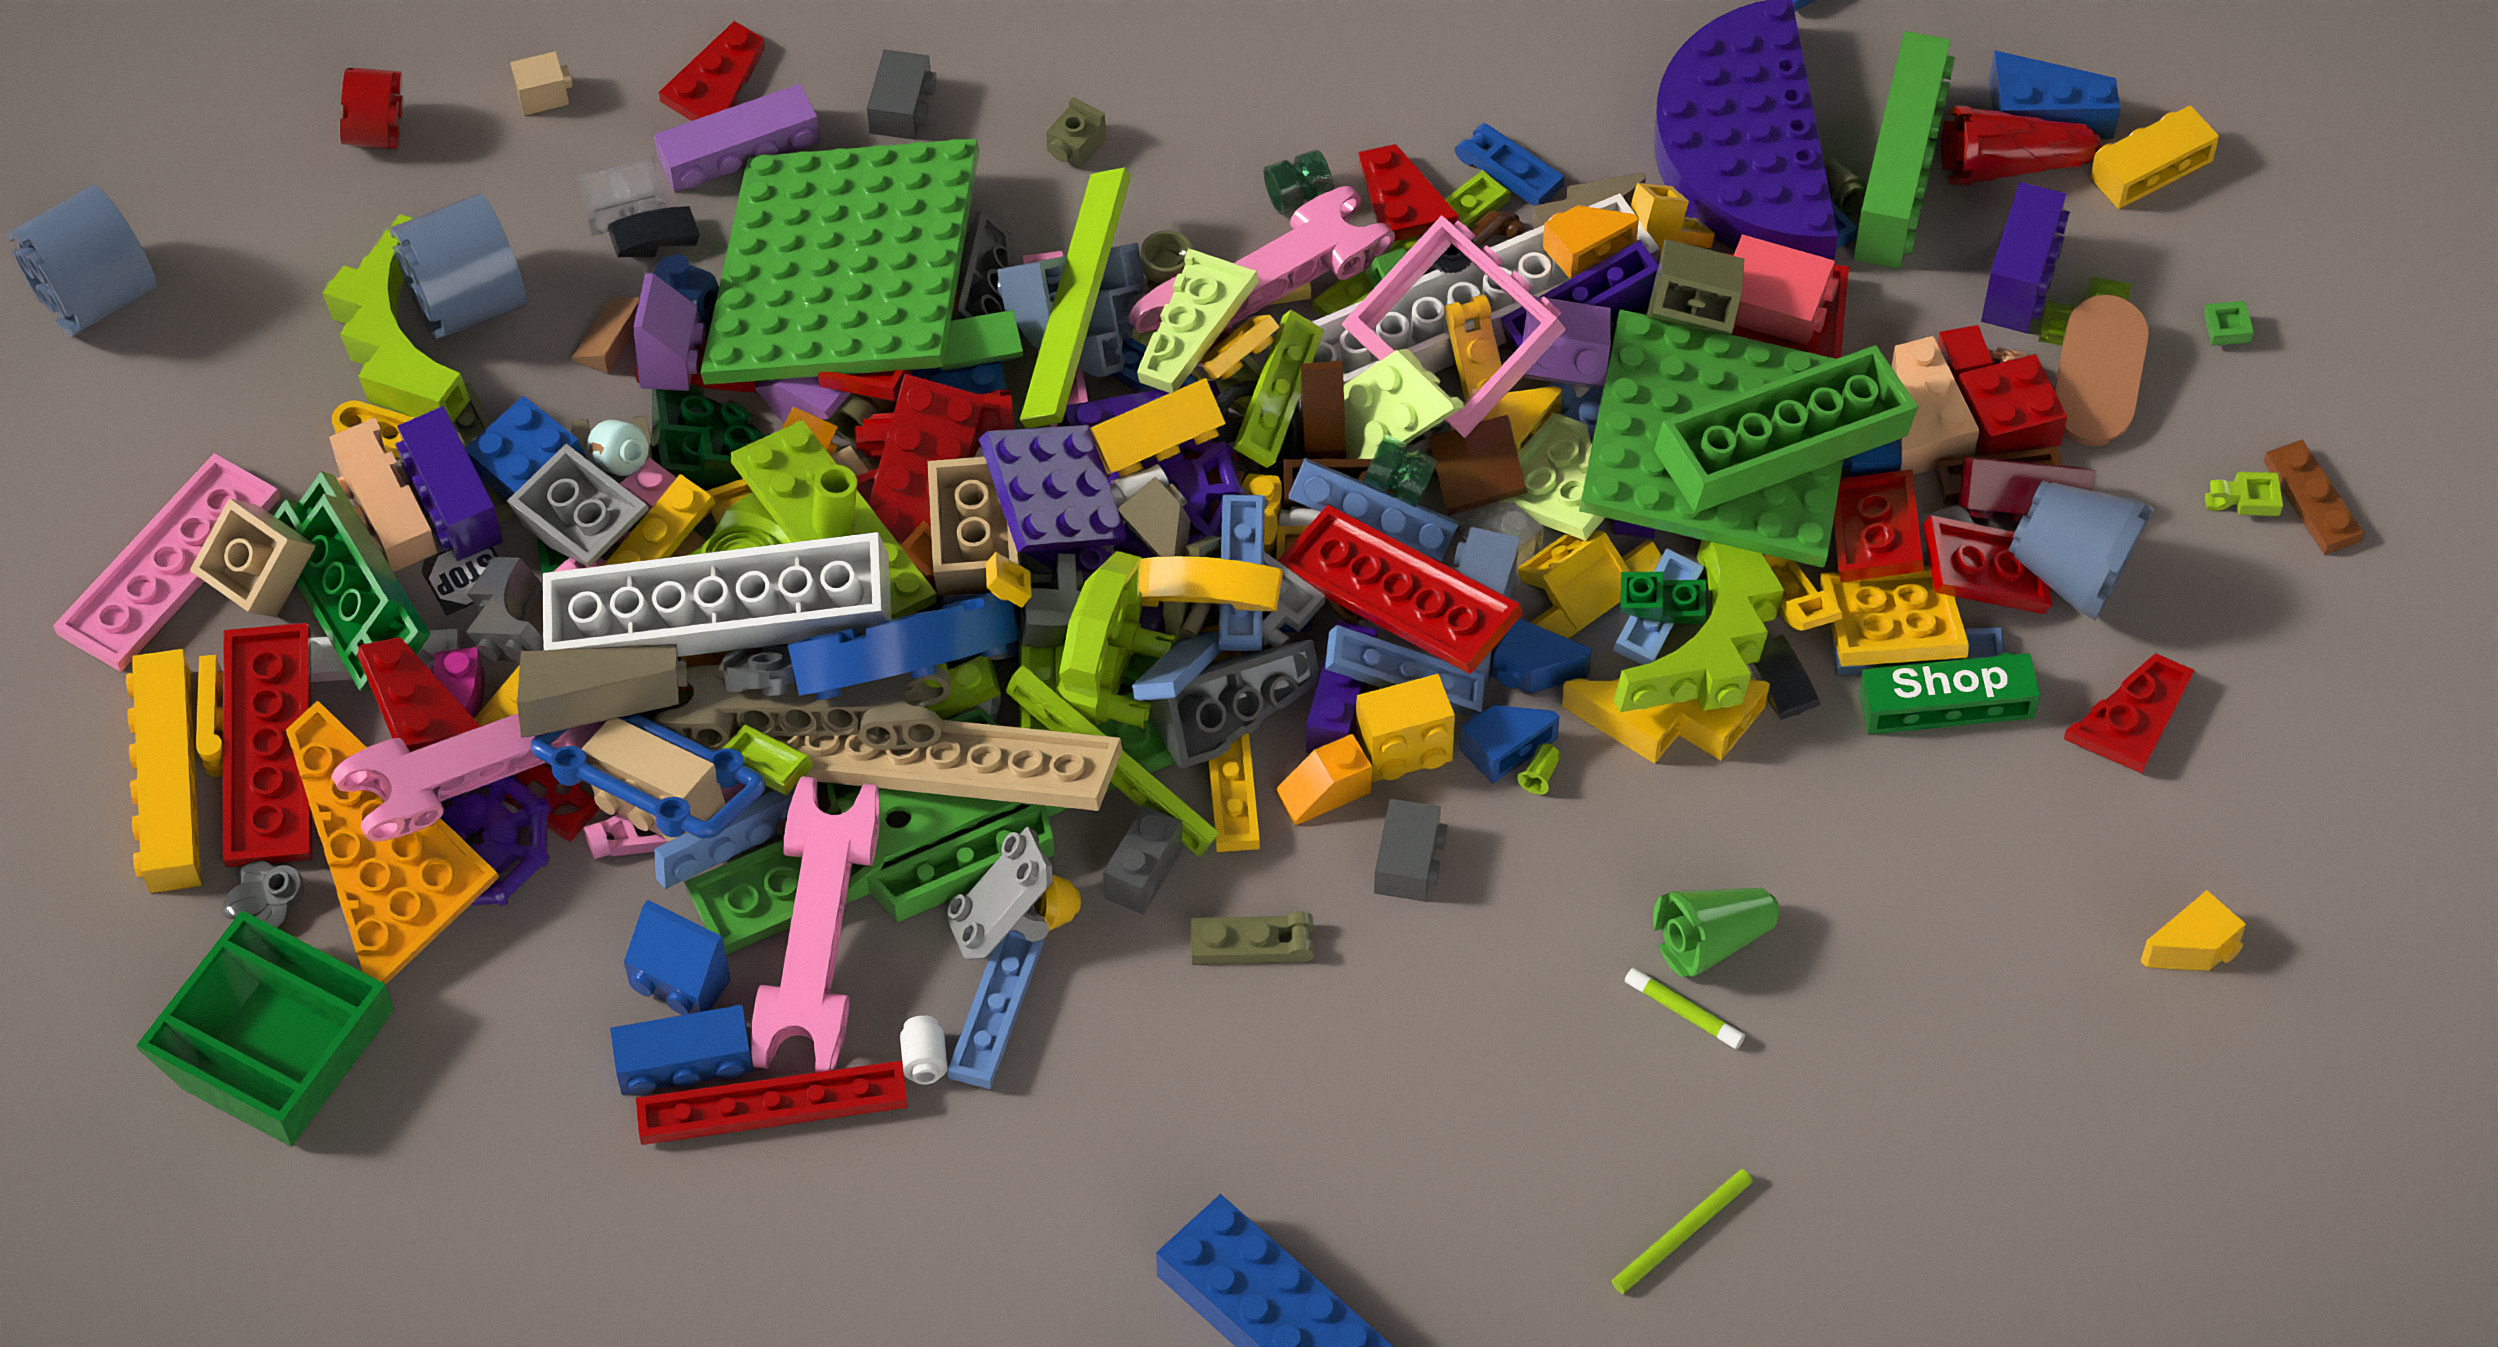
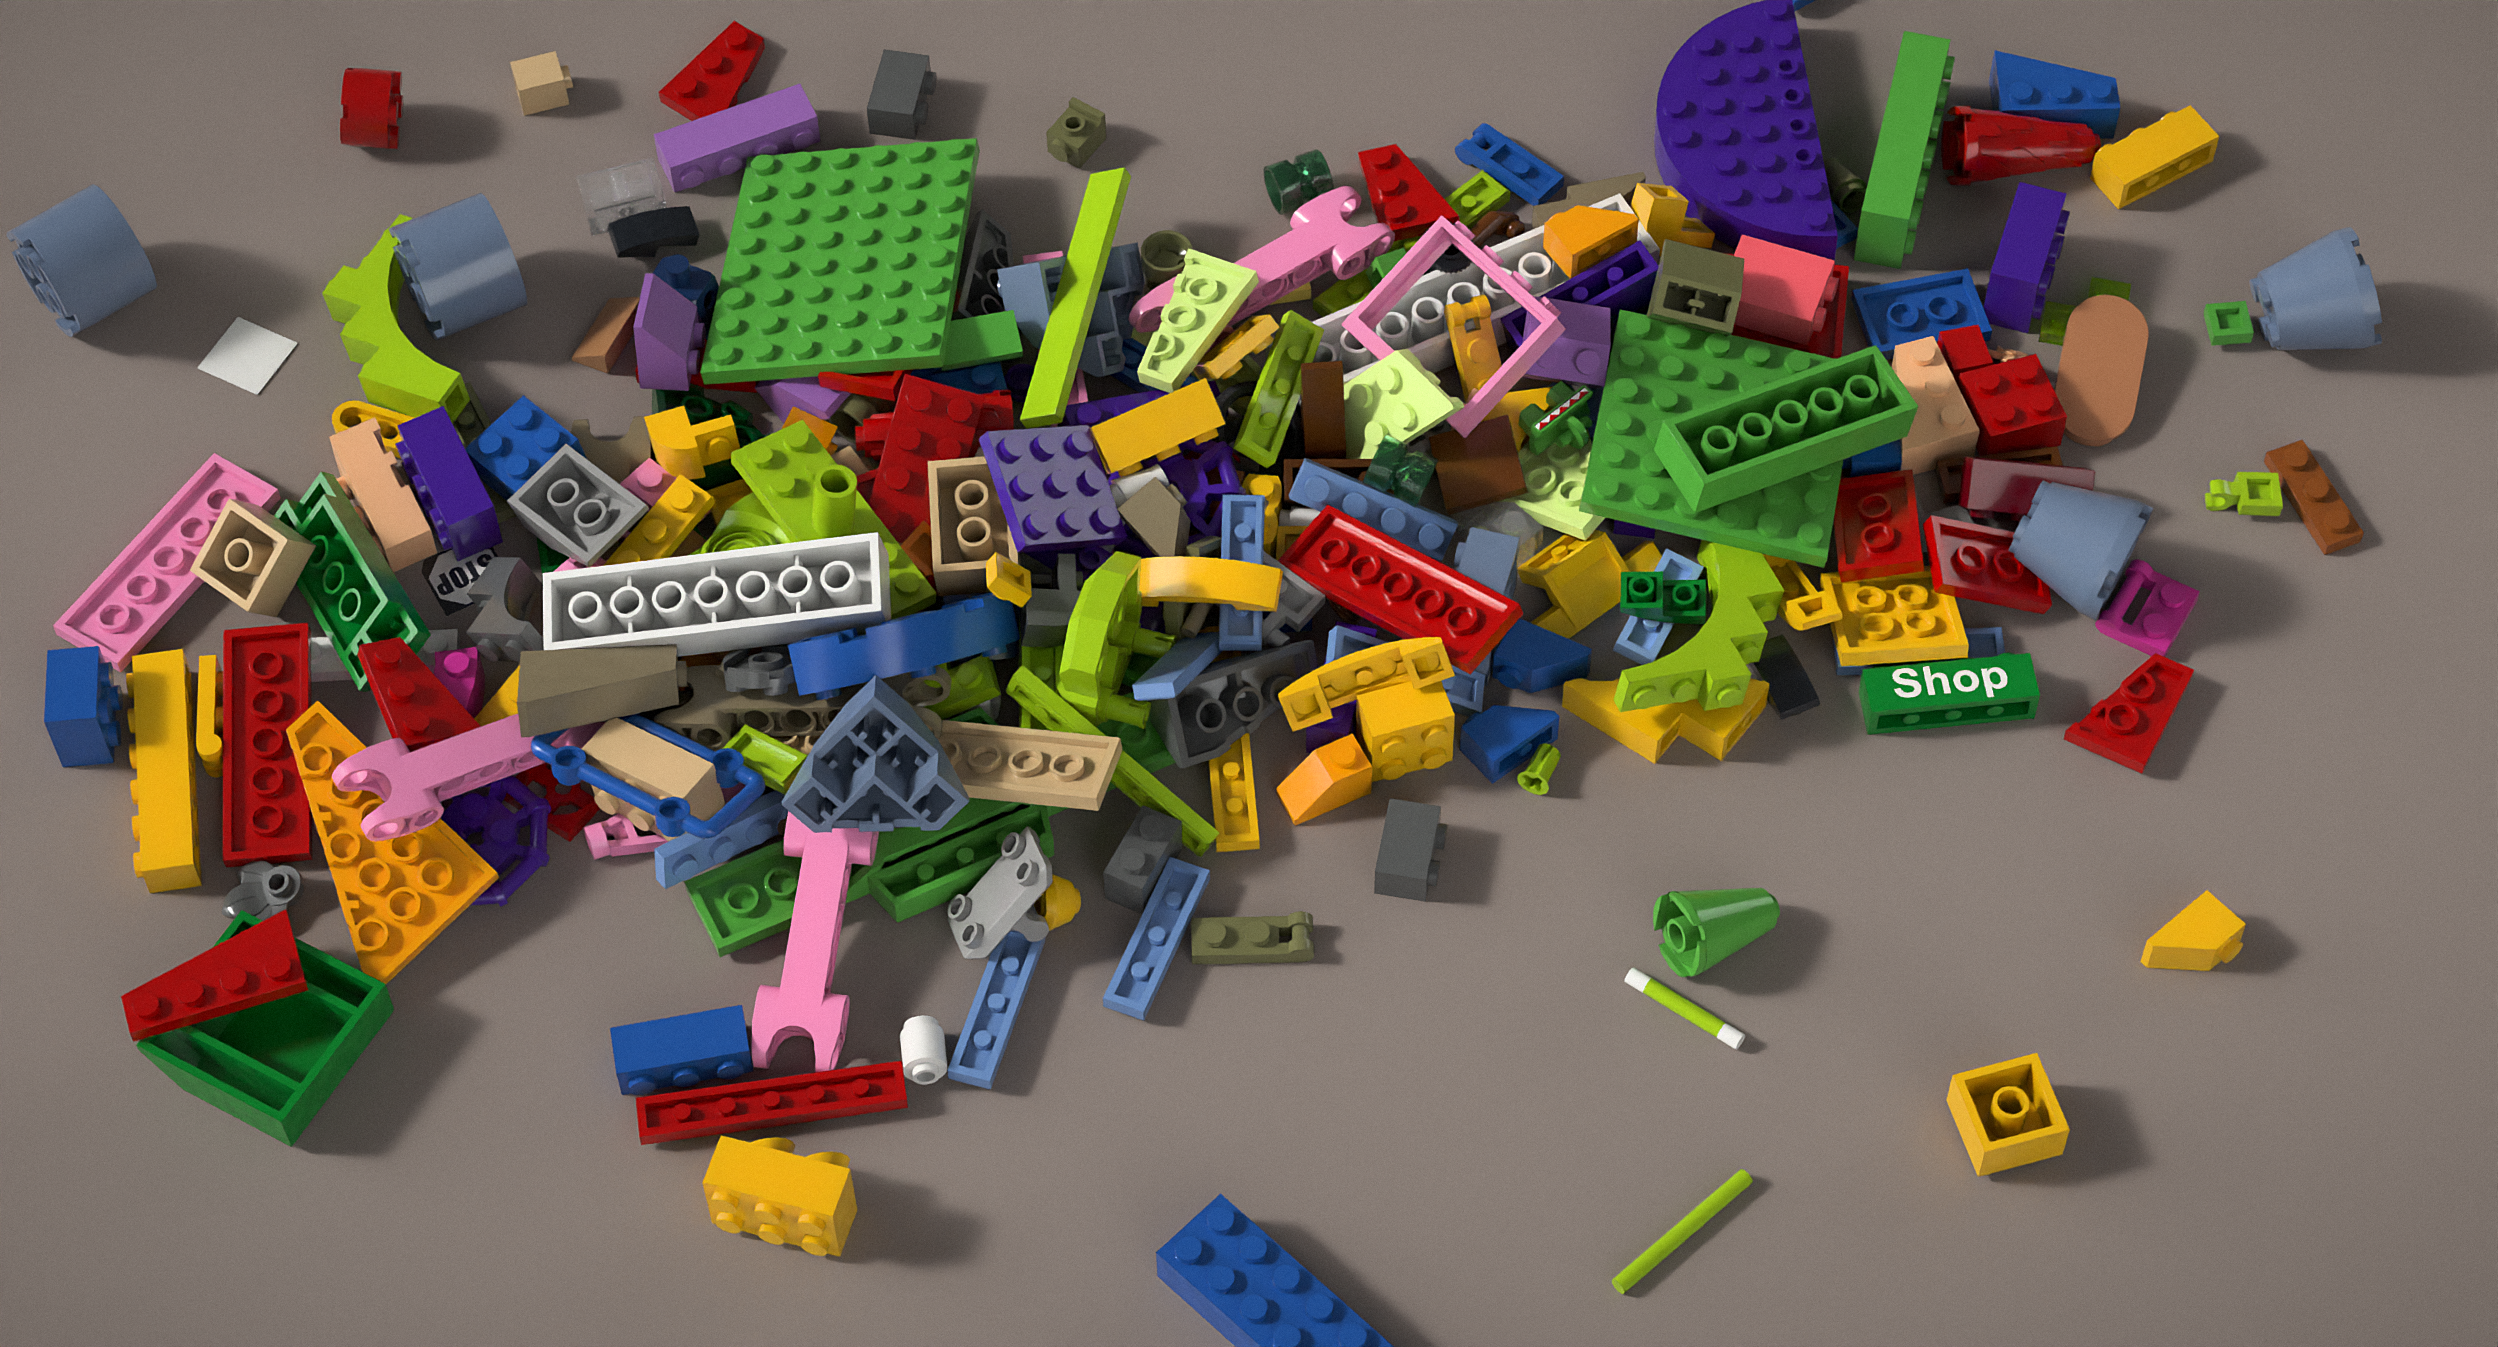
light aqua head [587,420,649,476] -> none
blue slope [624,899,731,1015] -> none
none -> blue brick [44,646,123,767]
none -> red wing [121,909,308,1042]
none -> white sticker [197,317,298,395]
none -> yellow brick [644,406,740,479]
none -> yellow piece [702,1135,857,1257]
none -> sand blue brick [781,675,969,833]
none -> dark purple plate [1004,364,1034,403]
none -> medium blue plate [1103,857,1210,1021]
none -> yellow slope [1278,637,1455,732]
none -> bright green hips [1518,381,1593,456]
none -> blue plate [1851,268,1992,360]
none -> yellow brick [1946,1053,2070,1177]
none -> dark pink plate [2095,559,2200,657]
none -> sand blue cone [2249,227,2382,350]

